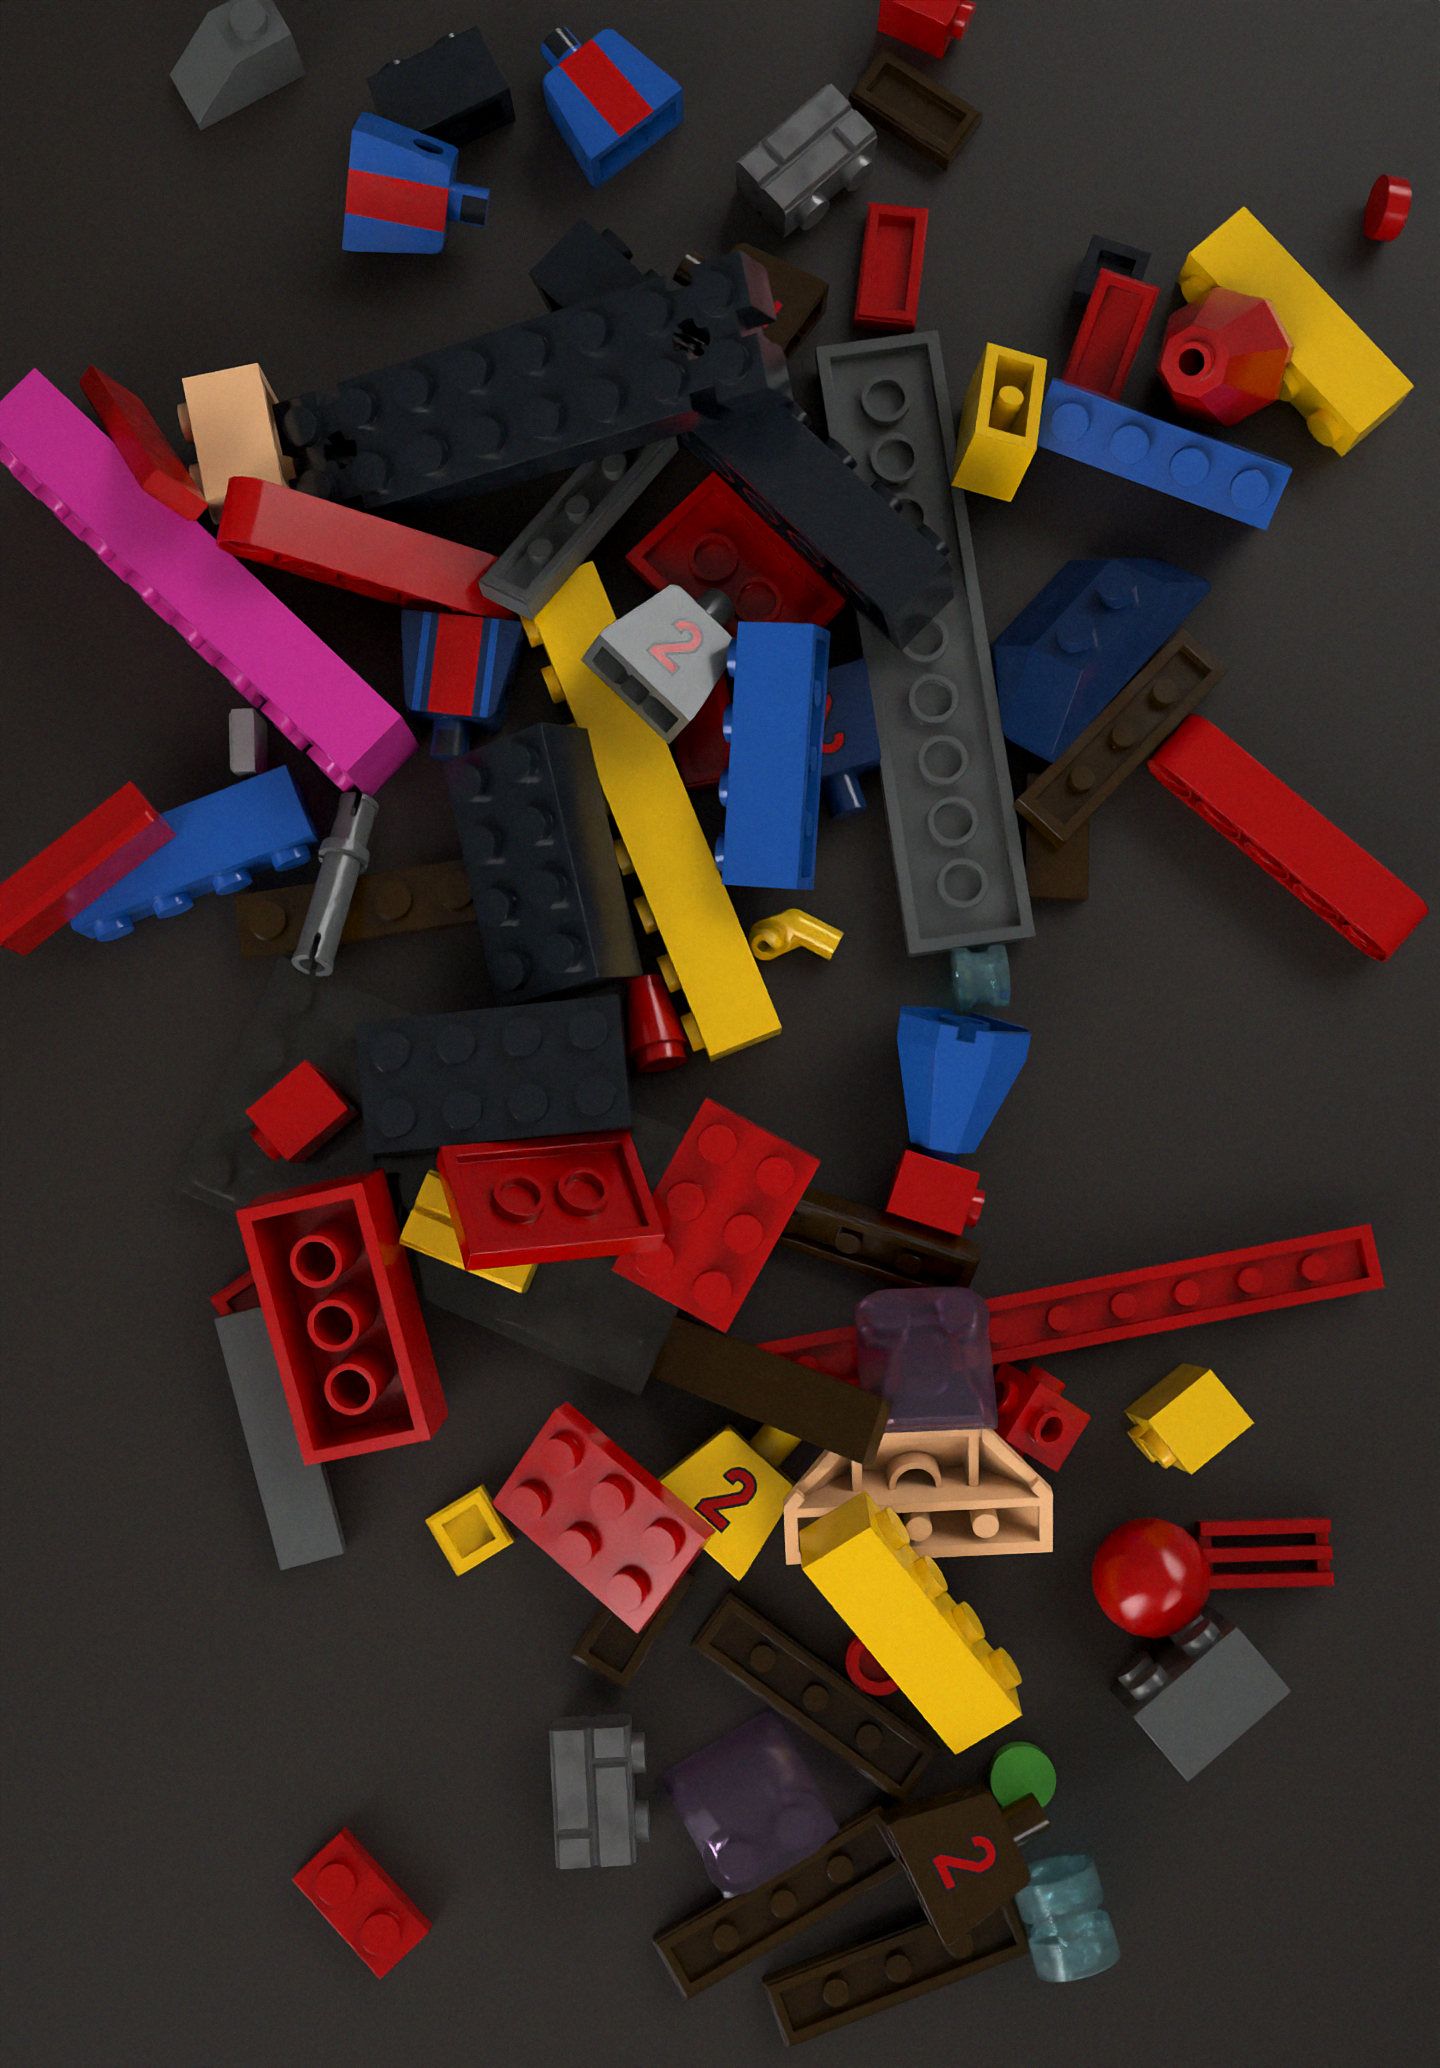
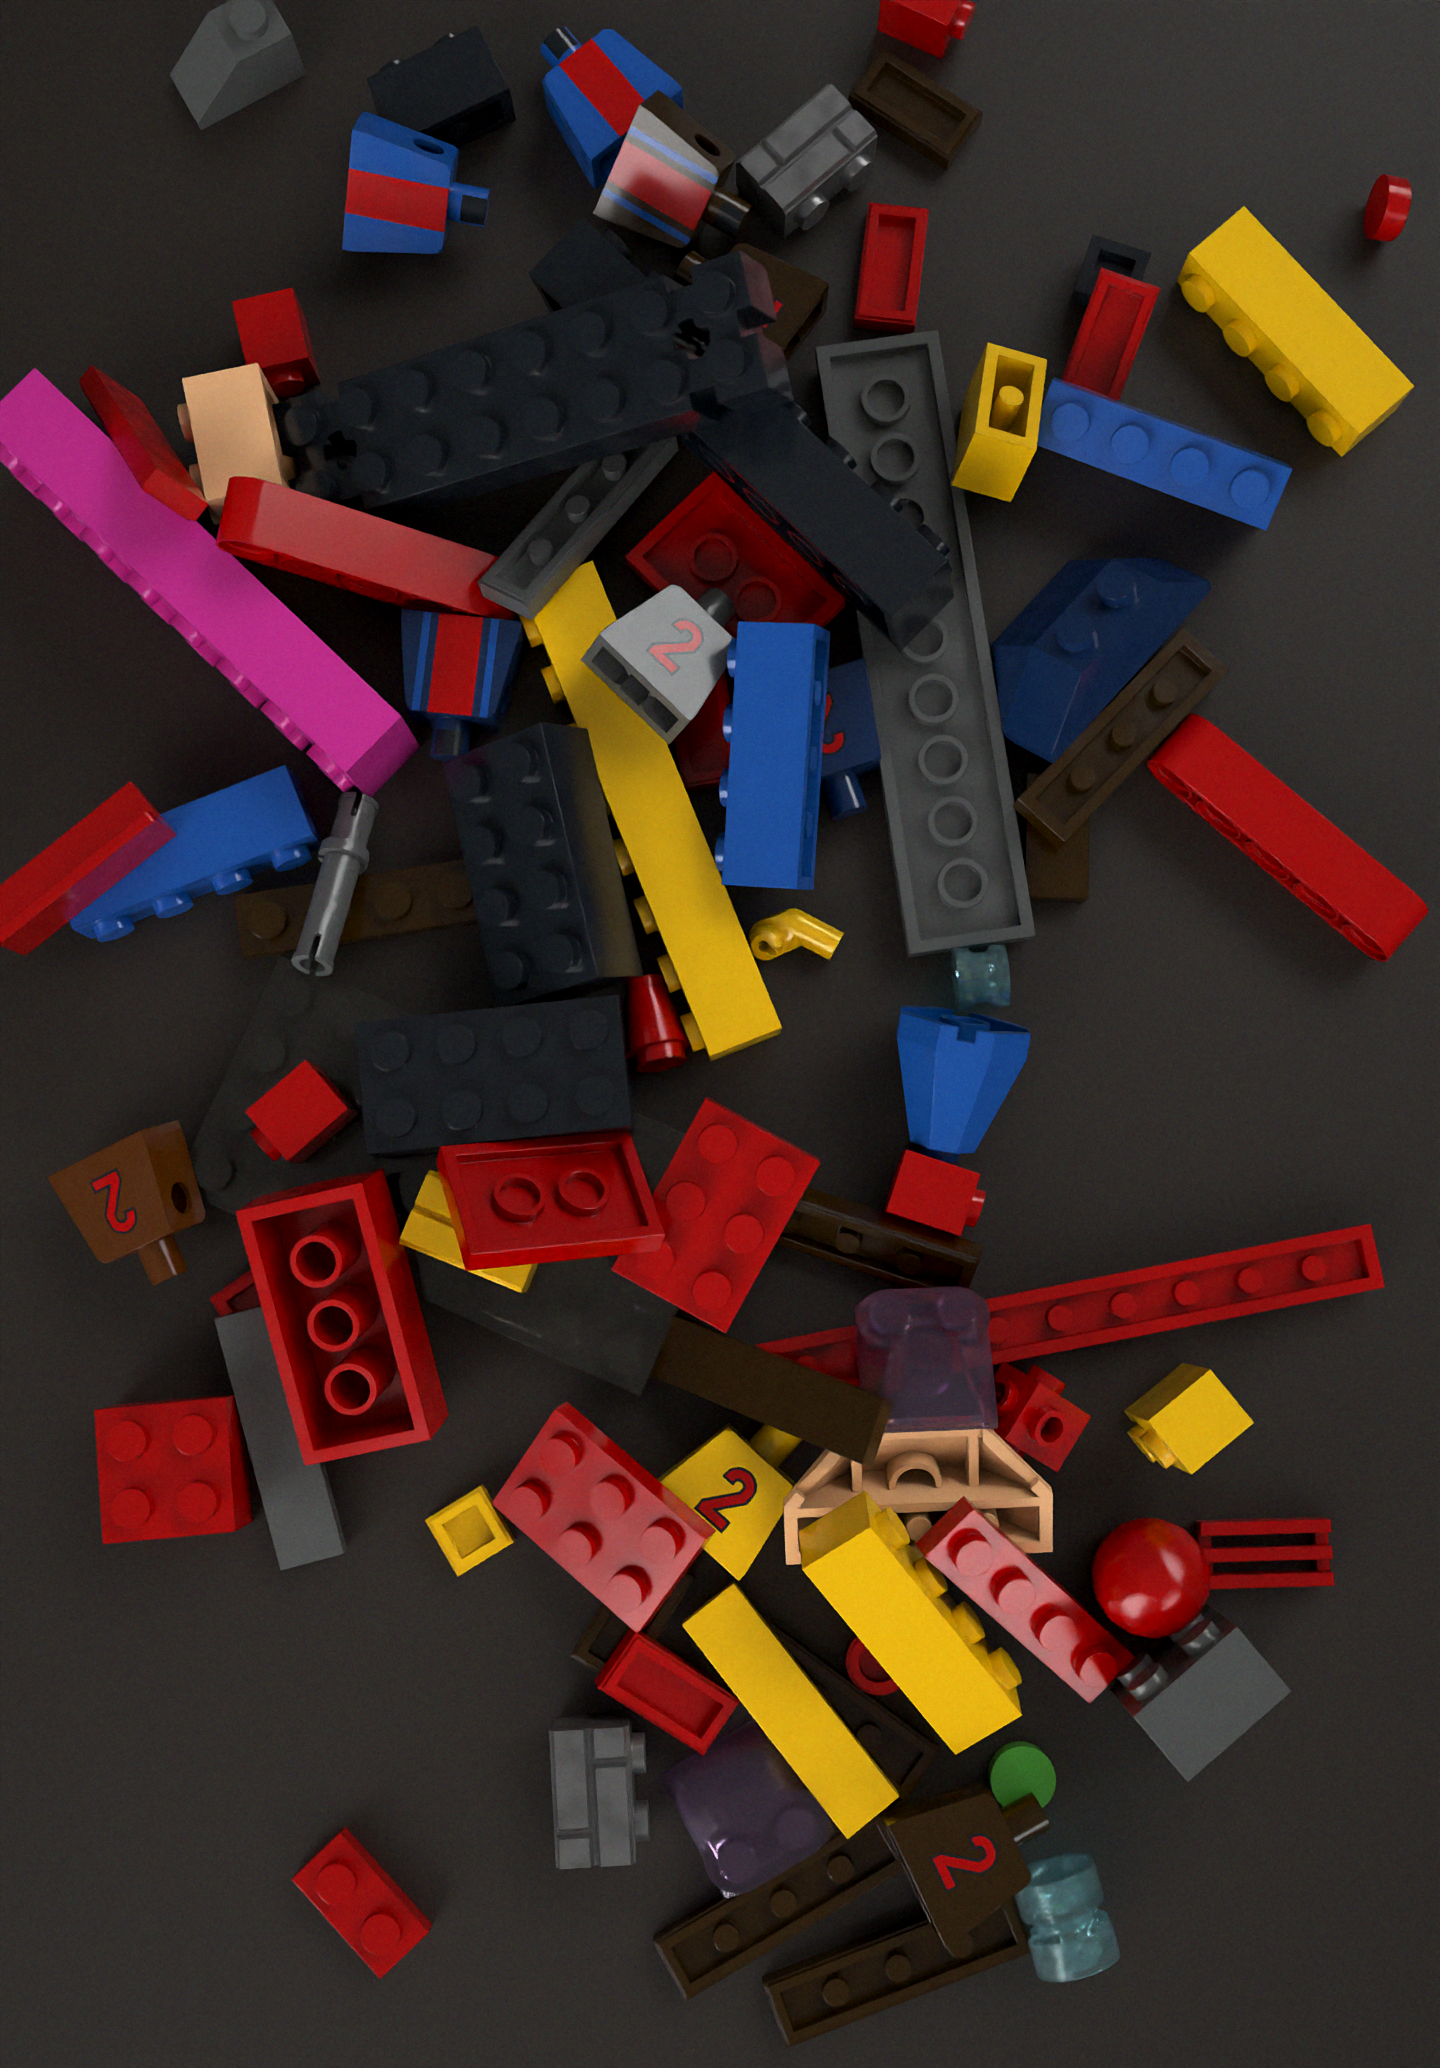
light grey tile [229,708,268,781] -> none
red cone [1154,287,1294,428] -> none
none -> reddish brown torso [48,1120,206,1286]
none -> red brick [94,1394,253,1544]
none -> red brick [232,287,320,397]
none -> torso [593,90,753,249]
none -> red tile [594,1628,740,1756]
none -> yellow tile [682,1580,899,1839]
none -> plate [916,1496,1136,1704]

